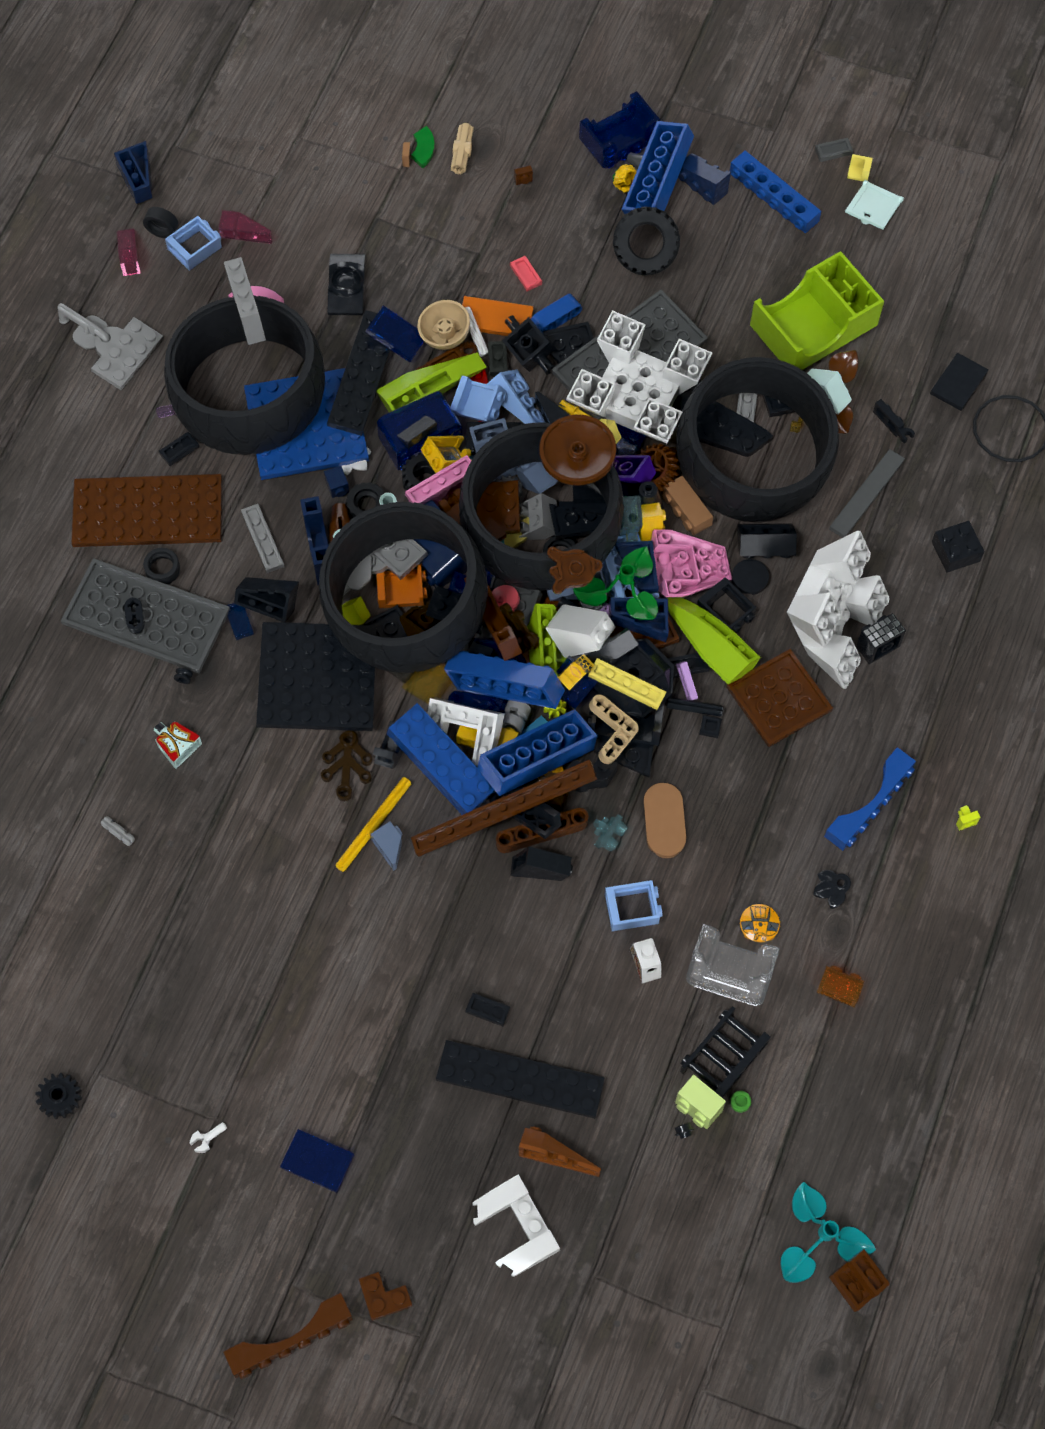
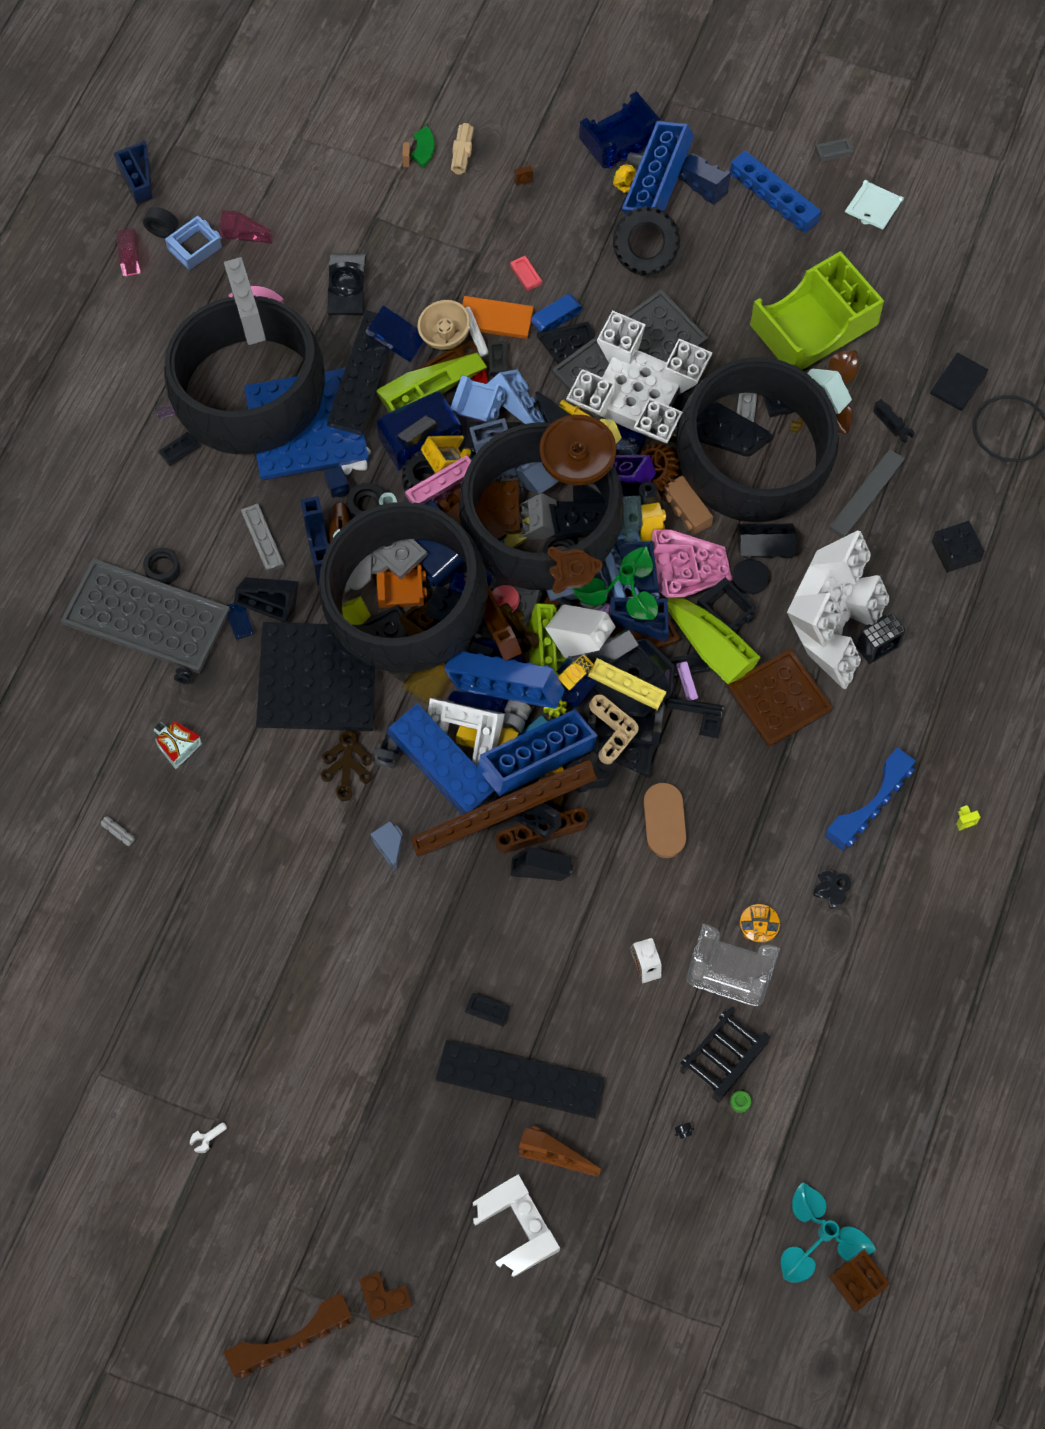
black gear [35,1073,82,1119] -> none
light grey plate [57,303,163,390] -> none
reddish brown plate [72,474,222,547] -> none
black beam [124,597,144,634] -> none
clear blue tile [280,1129,354,1193] -> none
yellow axle [336,777,411,872] -> none
black brick [502,315,556,375] -> none
clear light blue hips [593,814,628,851] -> none
light blue window [605,880,663,931] -> none
yellowish green brick [675,1074,726,1129] -> none
clear orange brick [817,966,865,1007] -> none
light yellow panel [847,154,873,181] -> none

